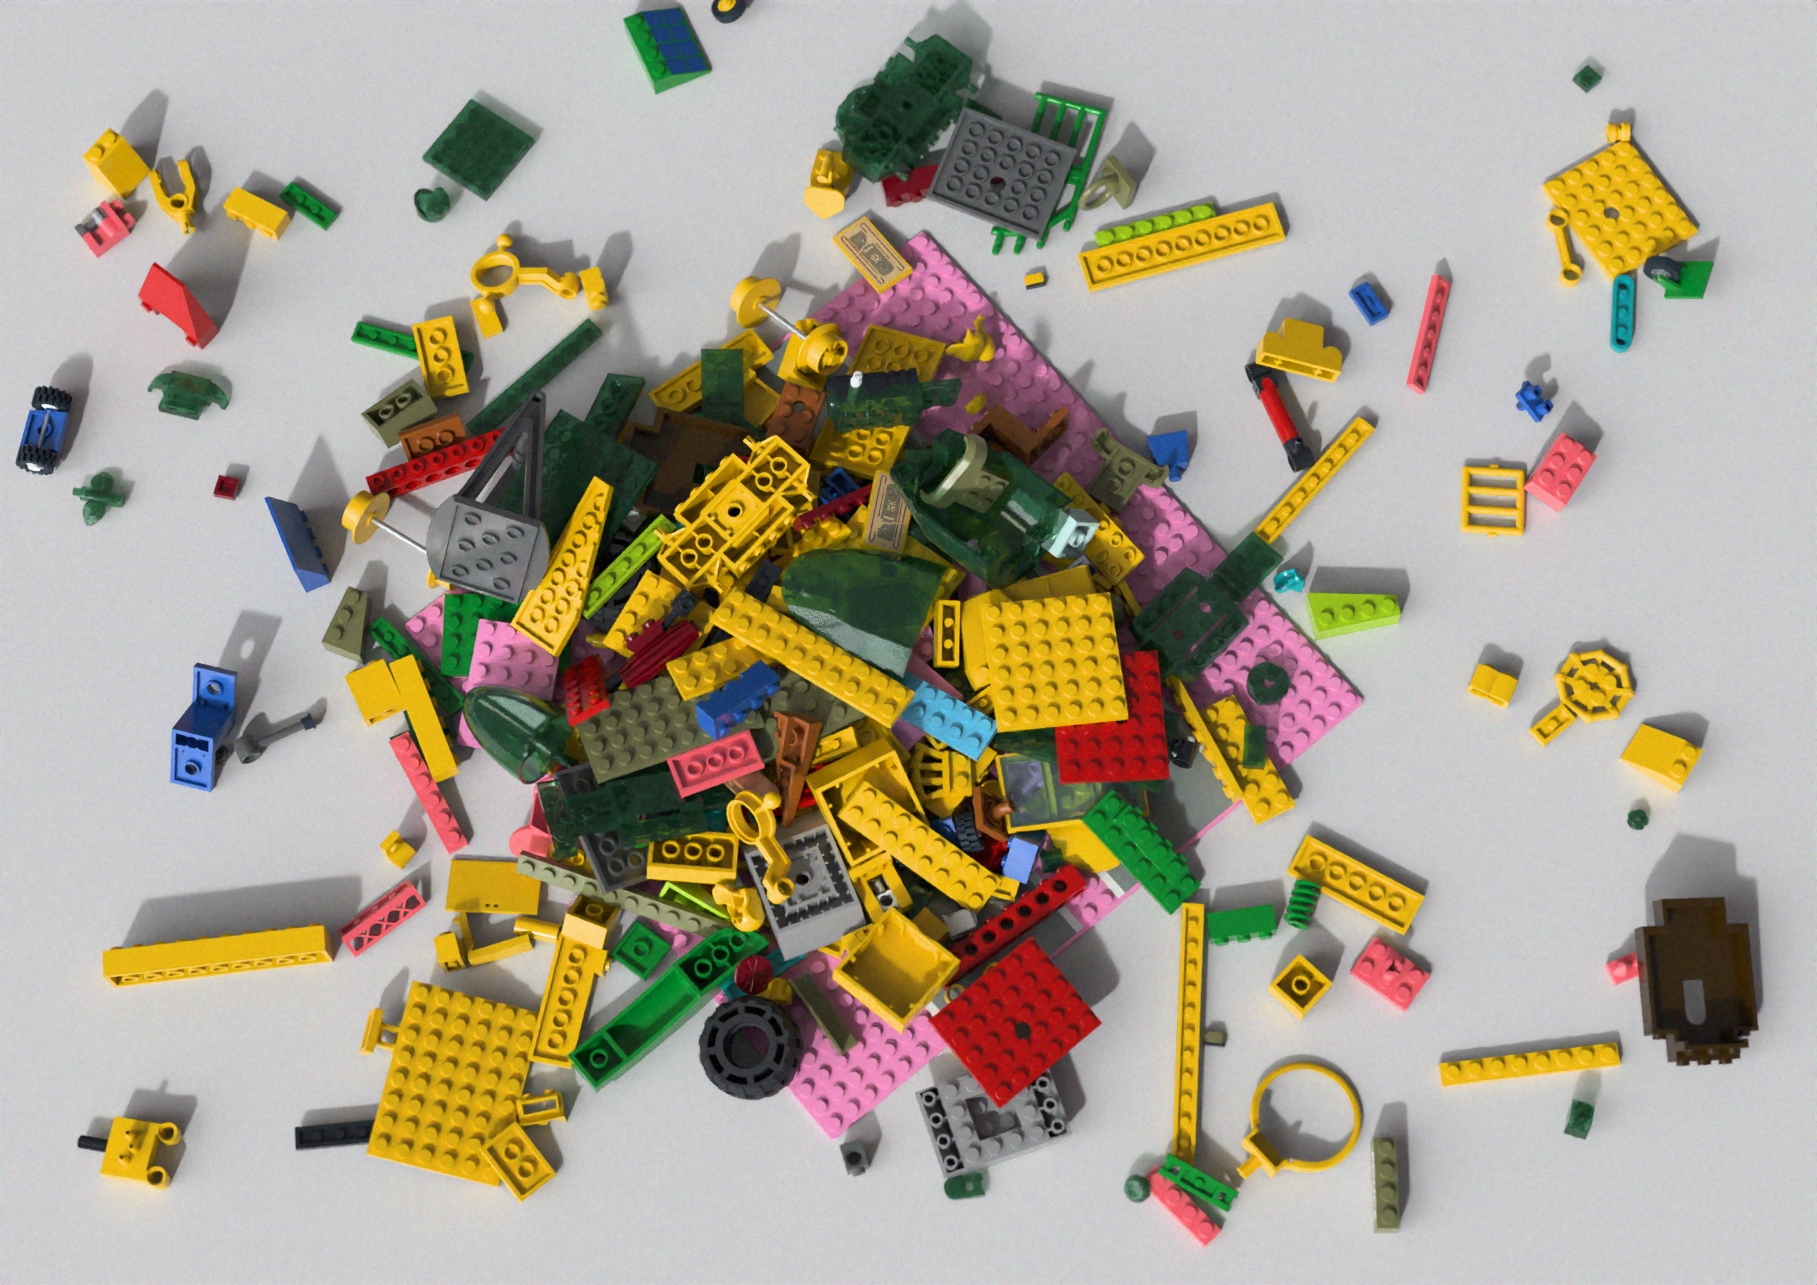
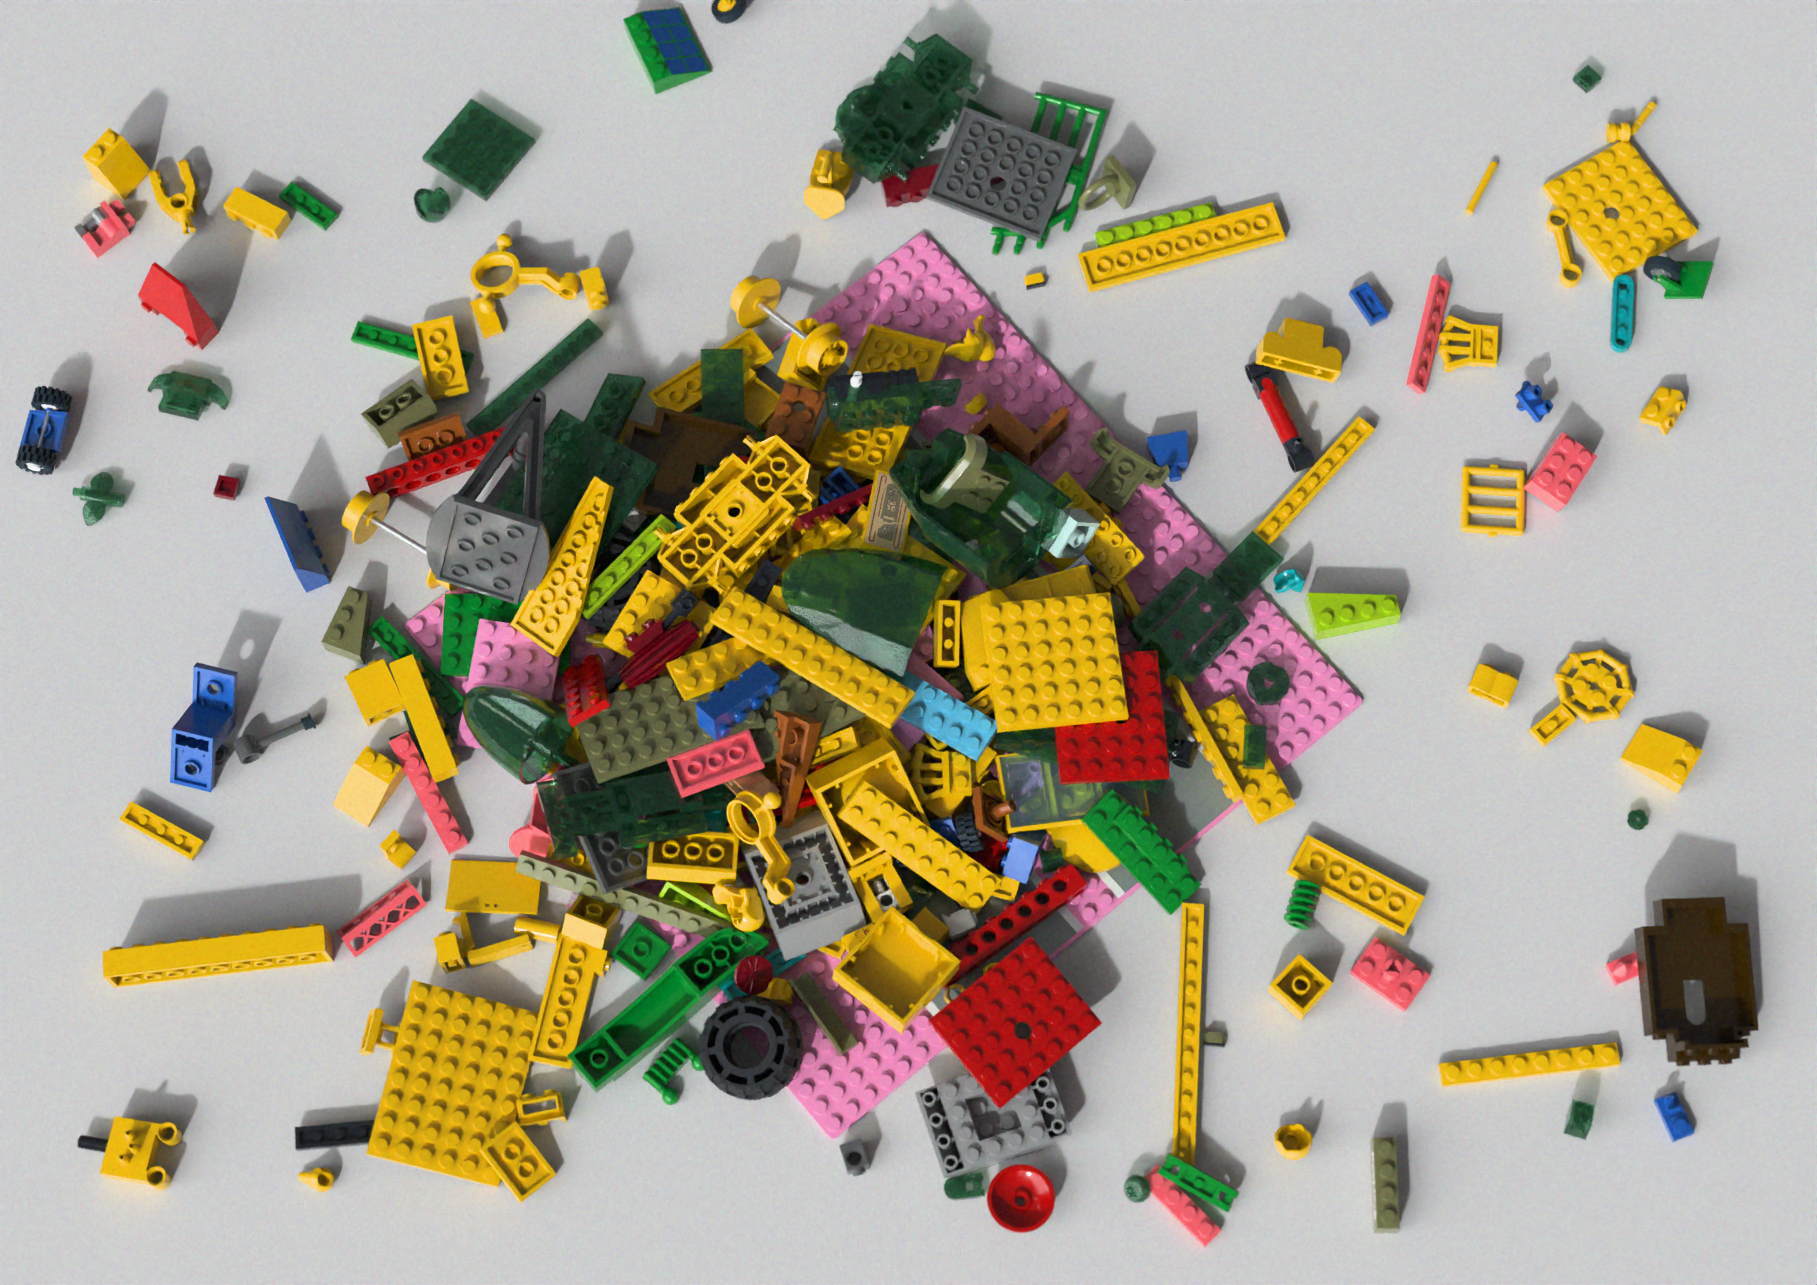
tile [832,216,913,294] -> none
green brick [1206,904,1277,946] -> none
yellow brick [1237,1062,1362,1179] -> none
none -> yellow plate [119,801,205,861]
none -> yellow animal [298,1167,334,1192]
none -> yellow slope [333,745,406,827]
none -> green gear [642,1037,704,1105]
none -> red dish [987,1164,1055,1233]
none -> yellow hair [1274,1123,1313,1160]
none -> yellow plate [1438,316,1498,373]
none -> yellow bar [1465,161,1498,215]
none -> yellow wheel [1630,101,1656,137]
none -> yellow bracket [1639,386,1687,435]
none -> blue plate [1654,1091,1695,1143]

